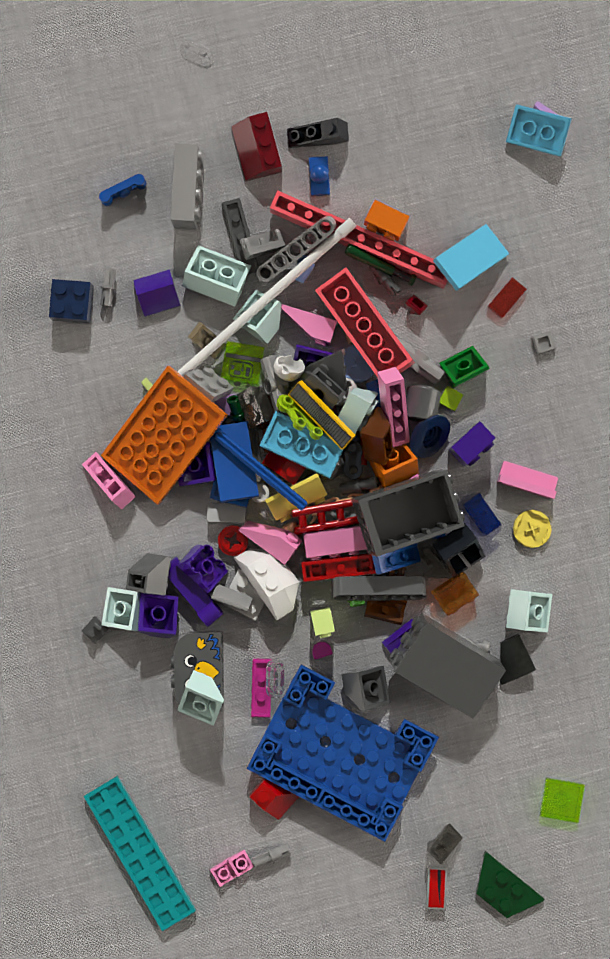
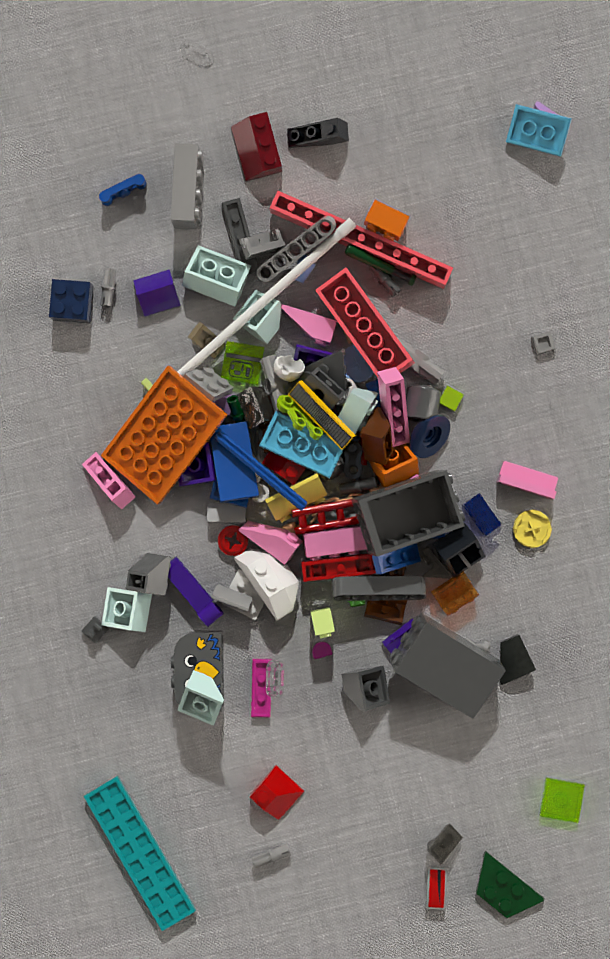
dark purple slope [138,593,178,638] -> none
dark purple slope [176,544,228,593] -> none
bright pink slope [209,850,254,887] -> none
blue slope [247,665,439,842] -> none
blue tile [309,156,330,196] -> none
dark red slope [405,294,428,315] -> none
medium azure tile [433,224,509,291] -> none
green slope [439,346,490,389] -> none
dark purple brick [448,421,496,467] -> none
clear red tile [487,277,527,319] -> none
light aqua slope [506,589,552,632] -> none

